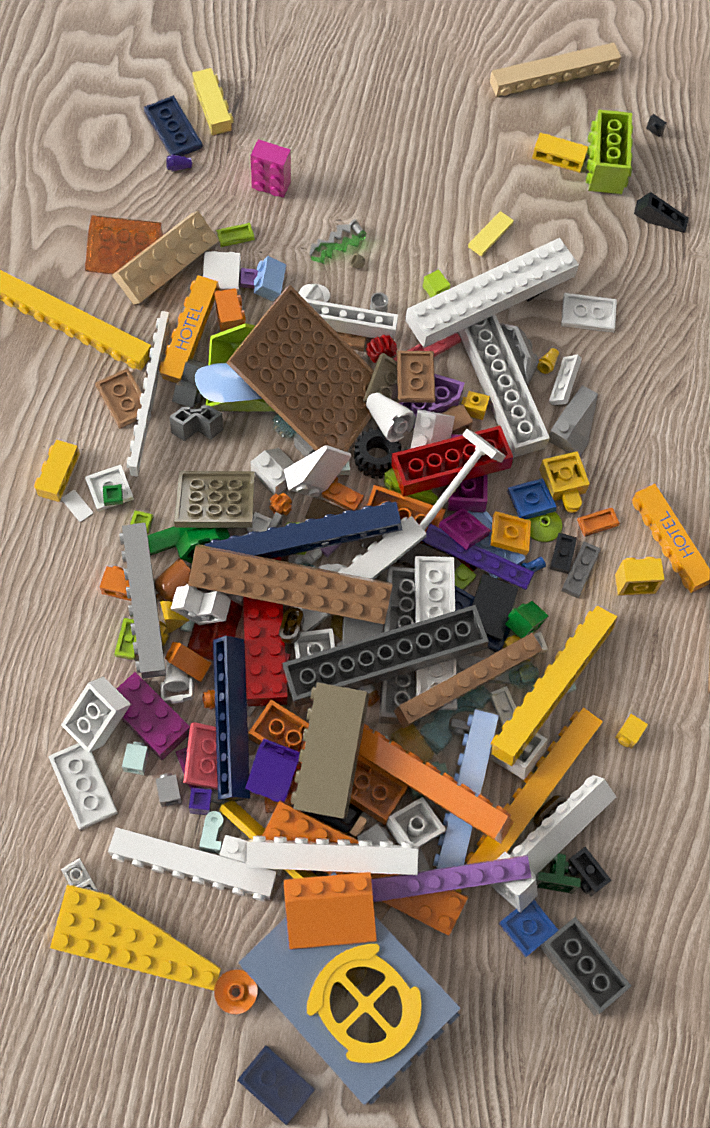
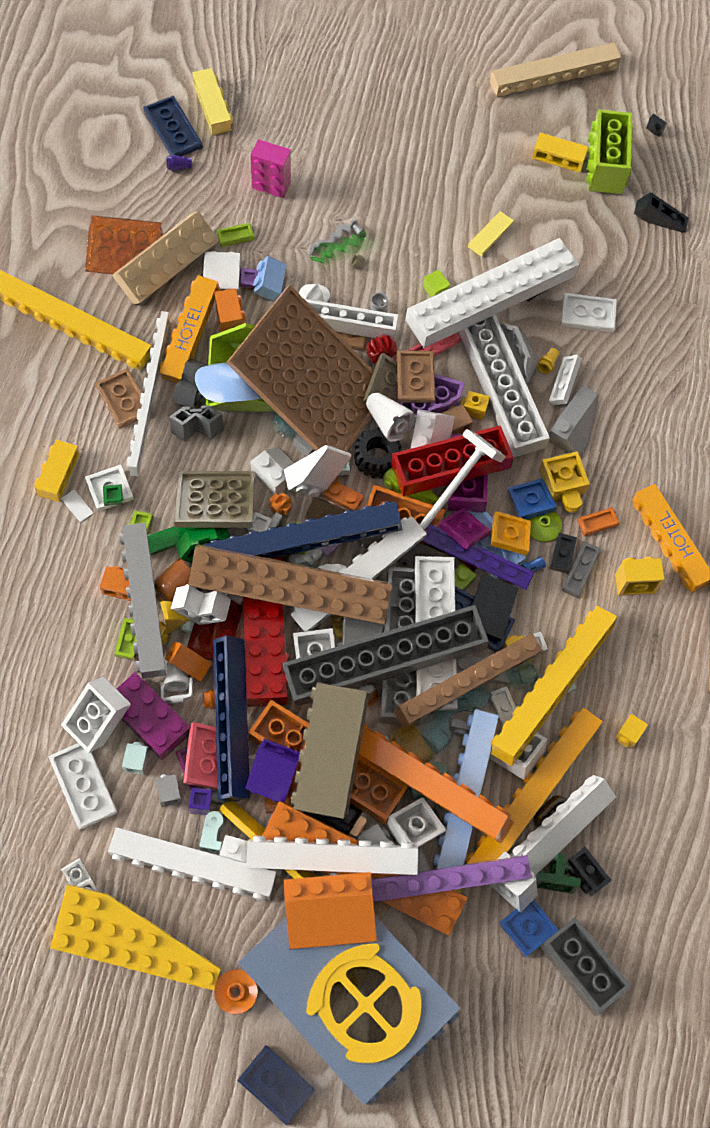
dark brown plate [279,608,304,644] -> none
green brick [506,601,549,639] -> none

